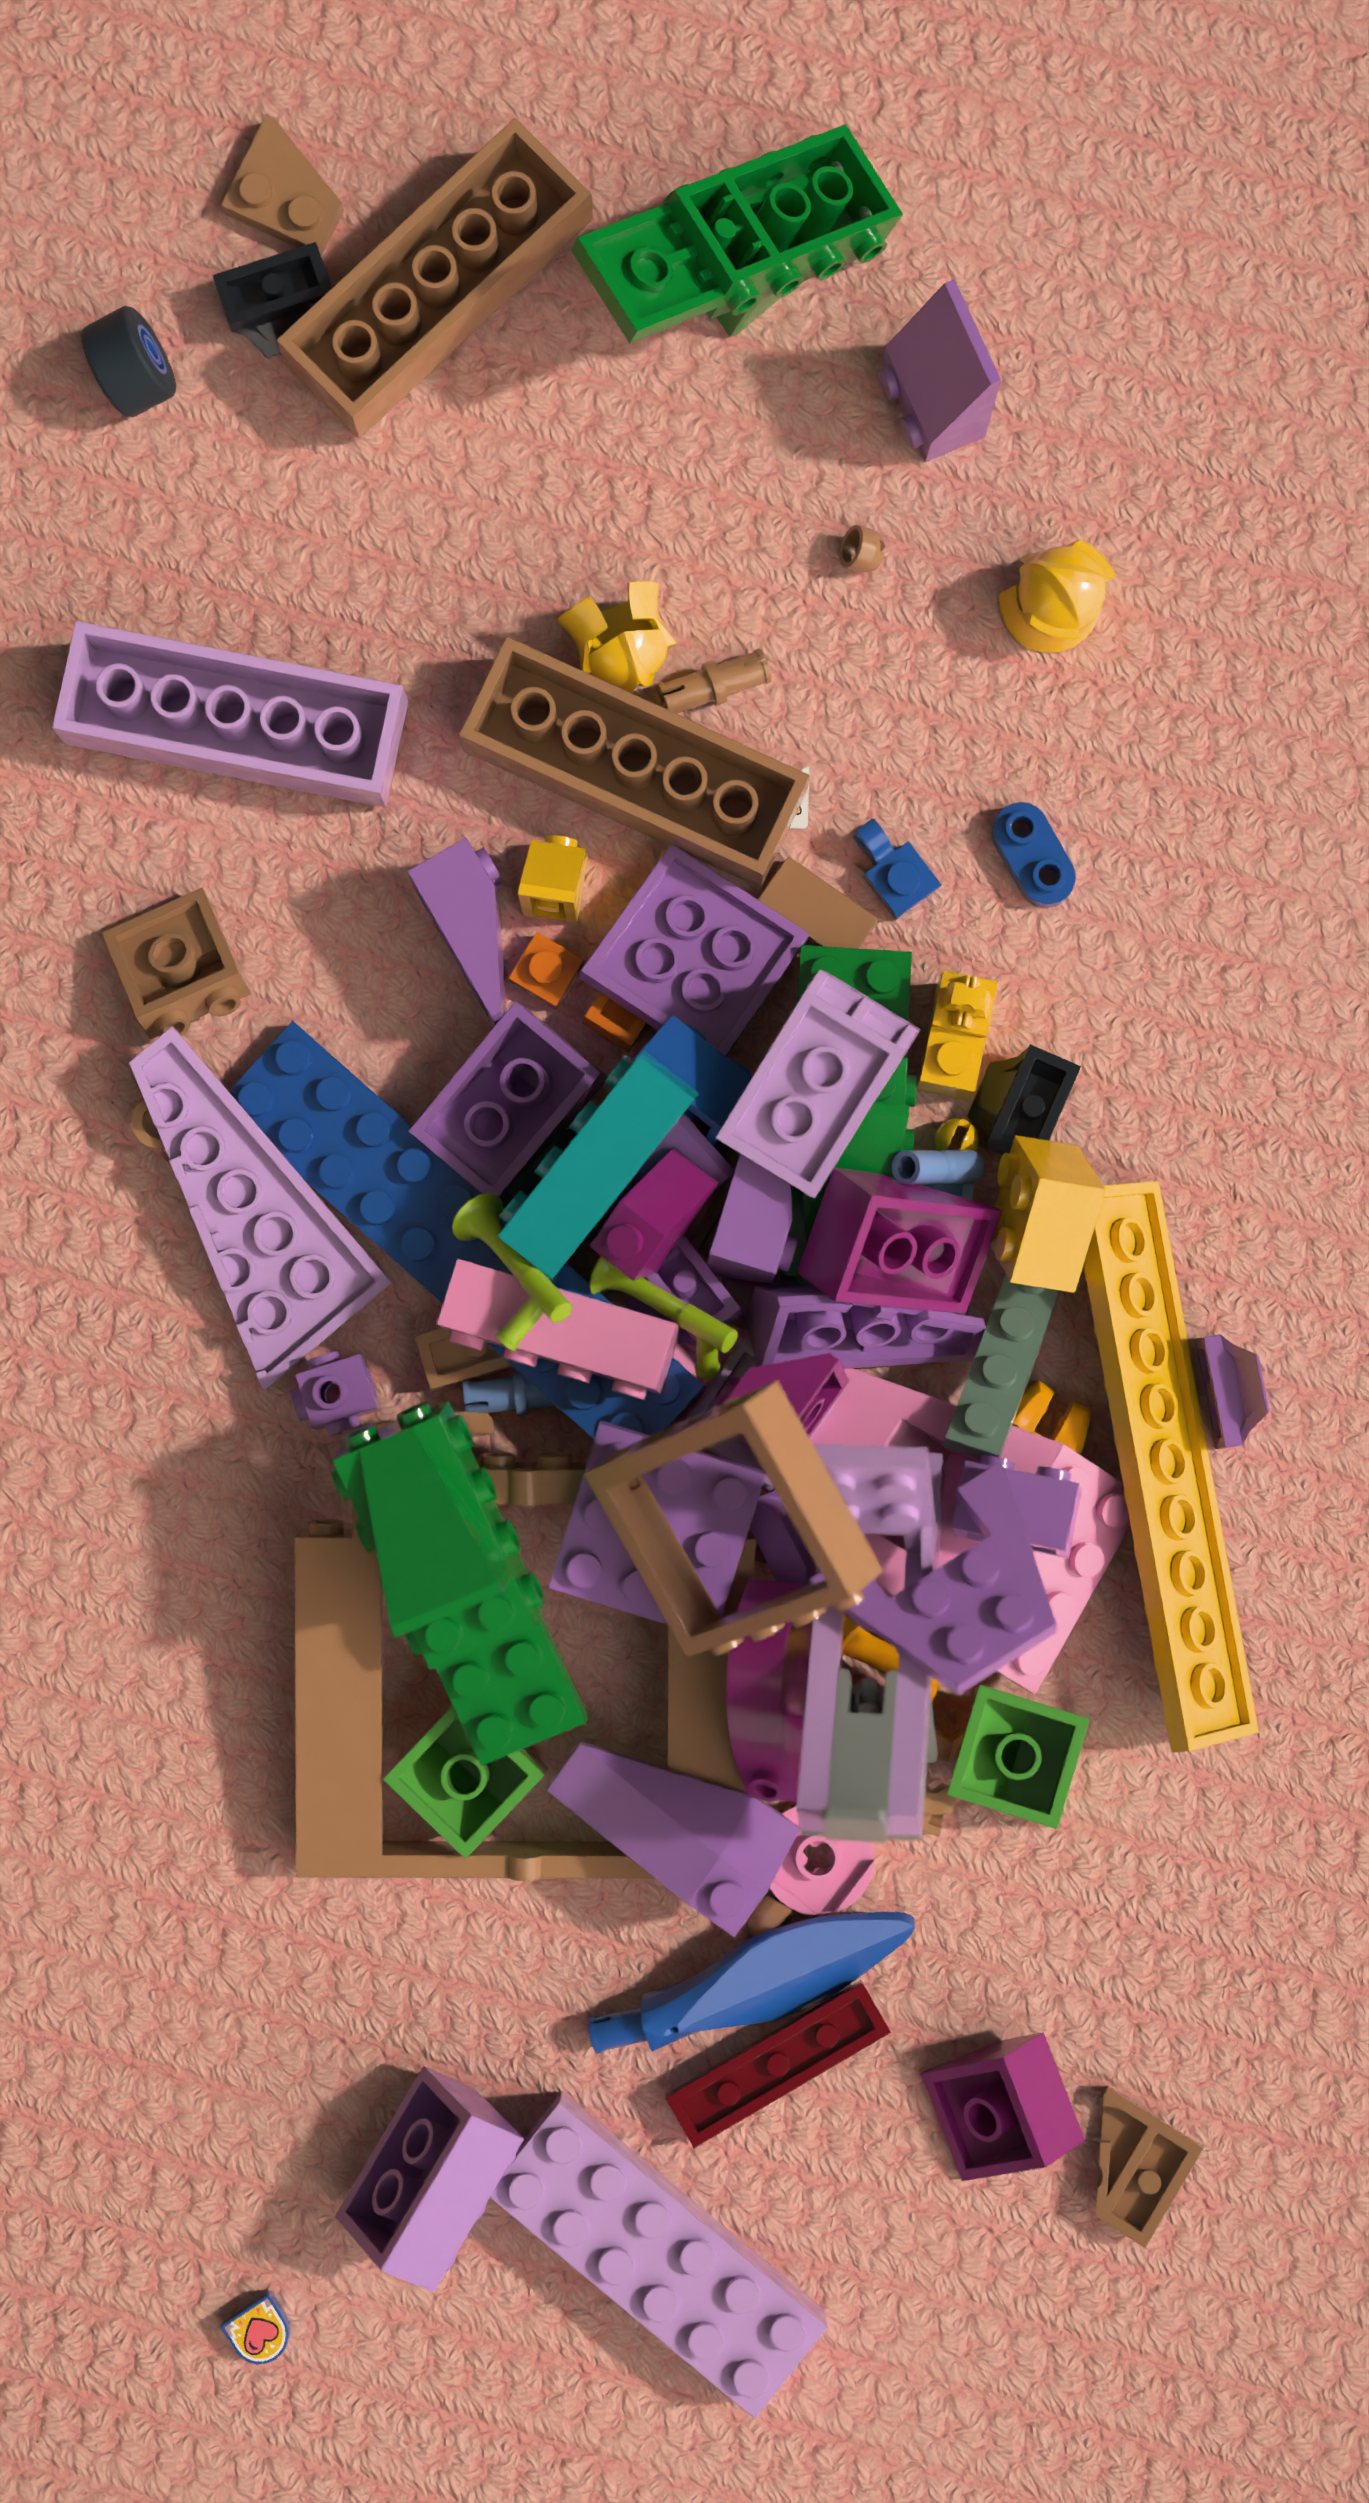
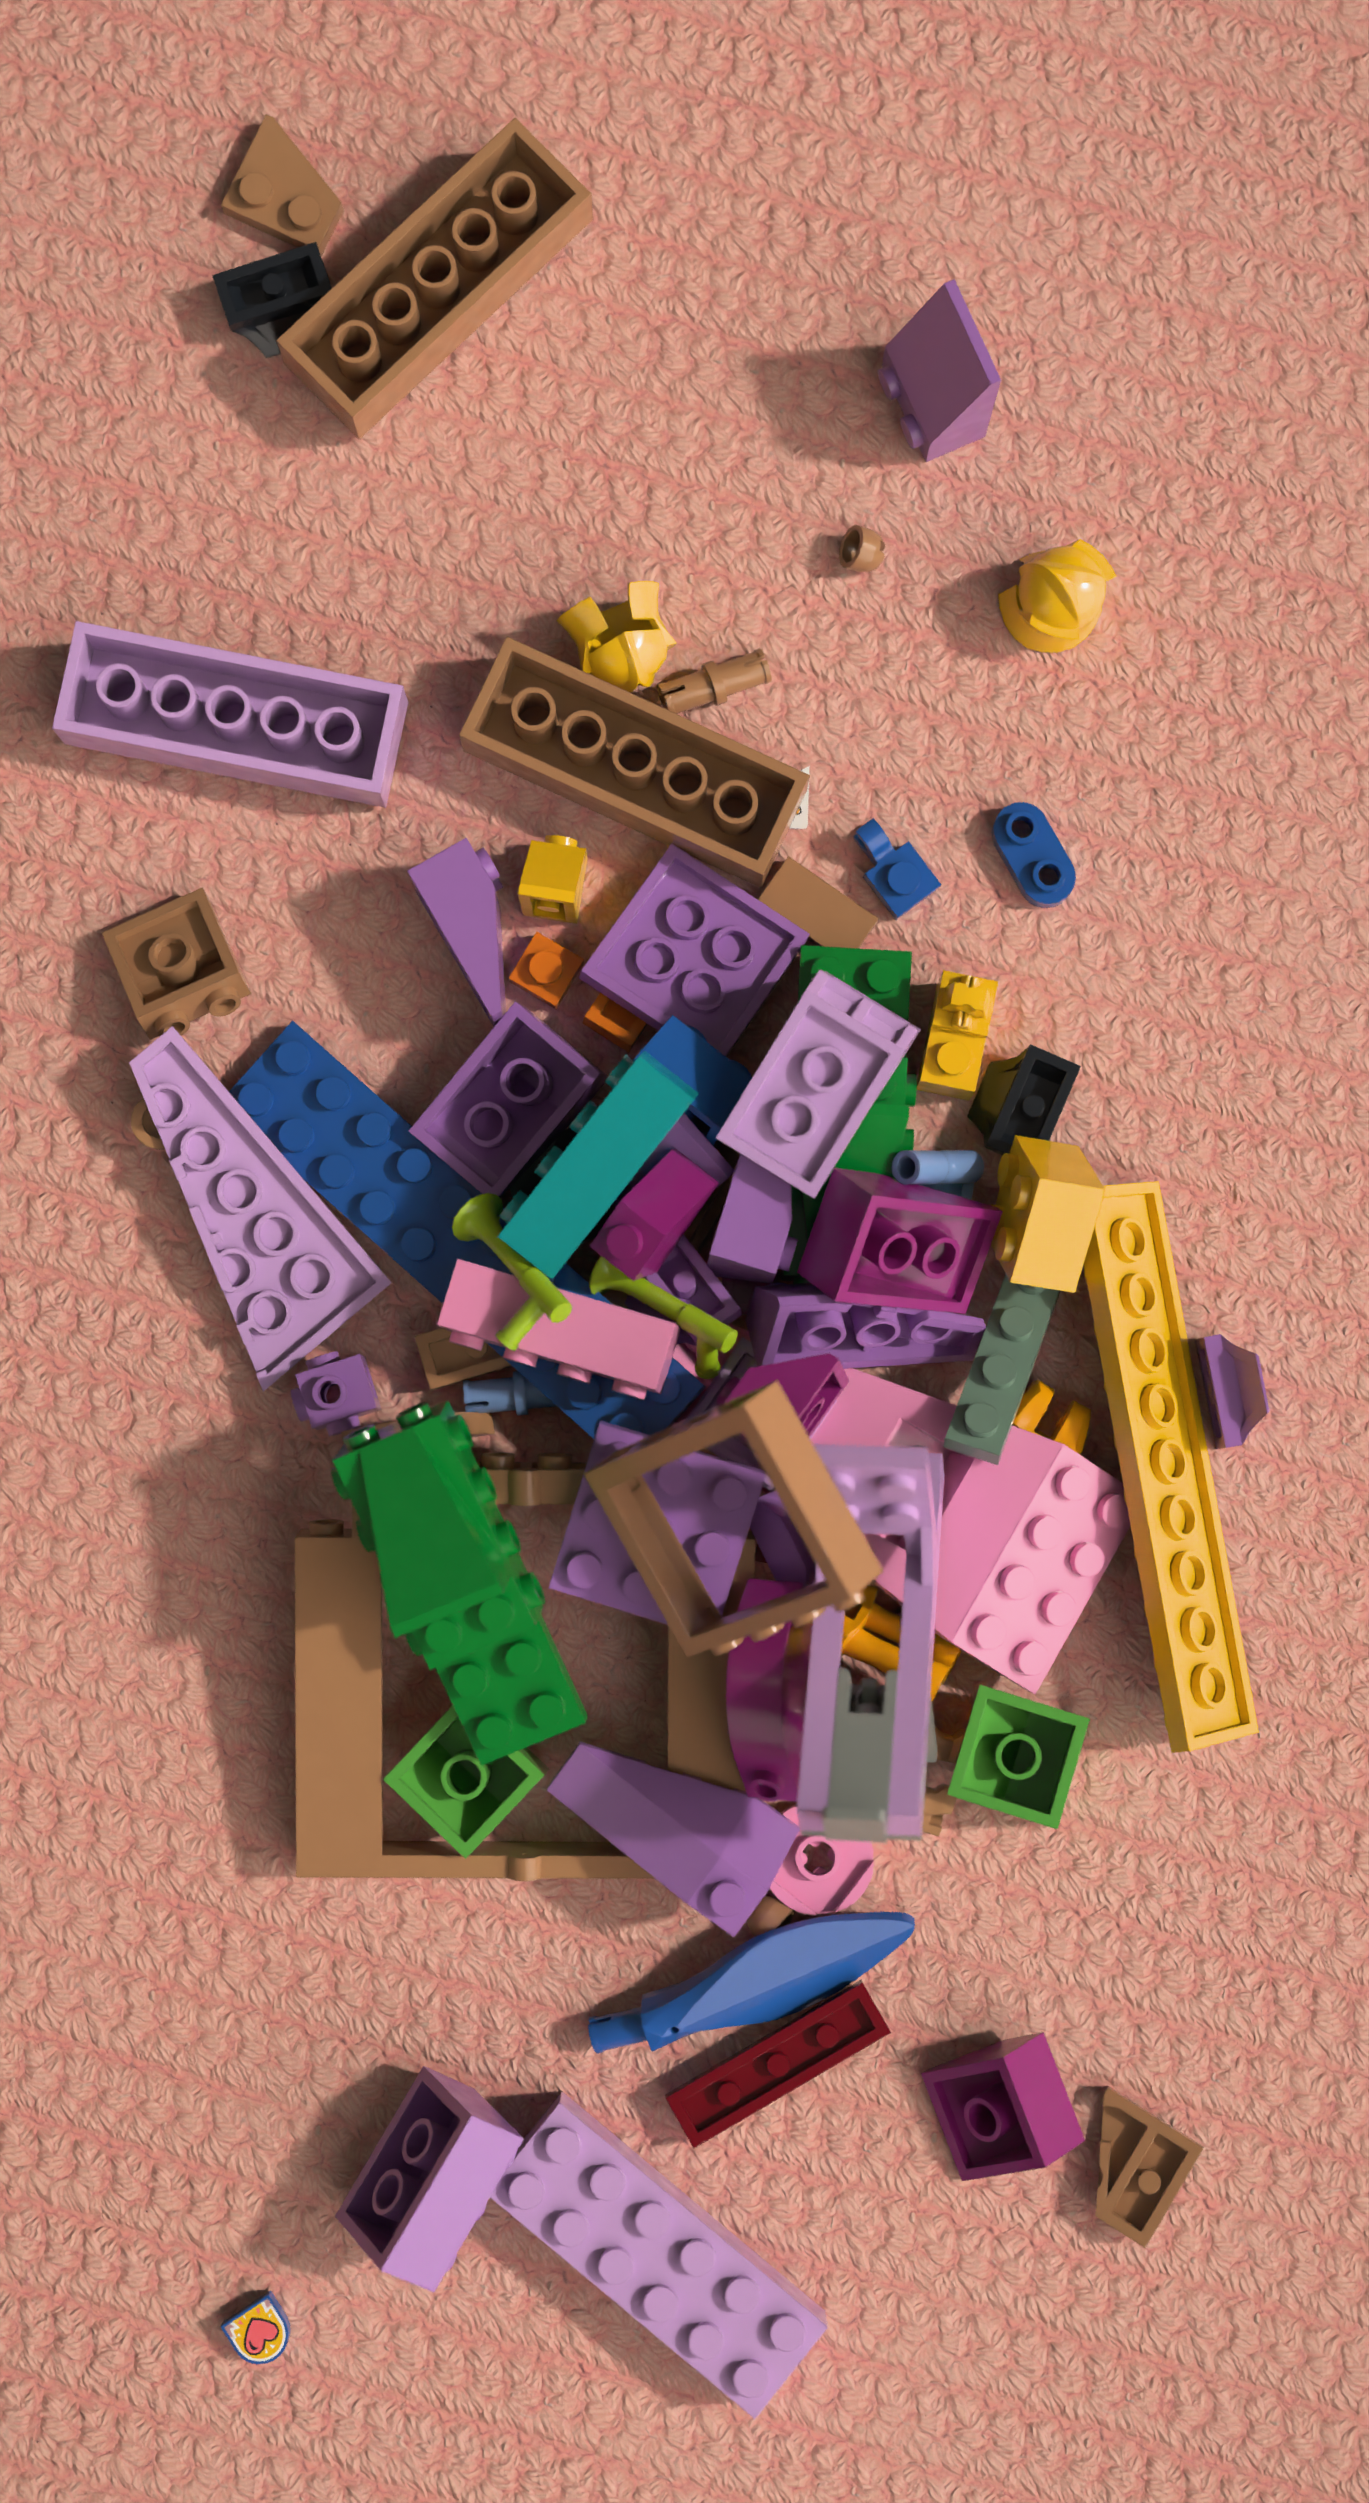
black wheel [81,306,176,417] -> none
green wedge [571,124,903,344] -> none
medium lavender wing [810,1462,1057,1695] -> none
yellow hinge [934,1118,979,1151] -> none
medium lavender brick [951,1455,1082,1559] -> none

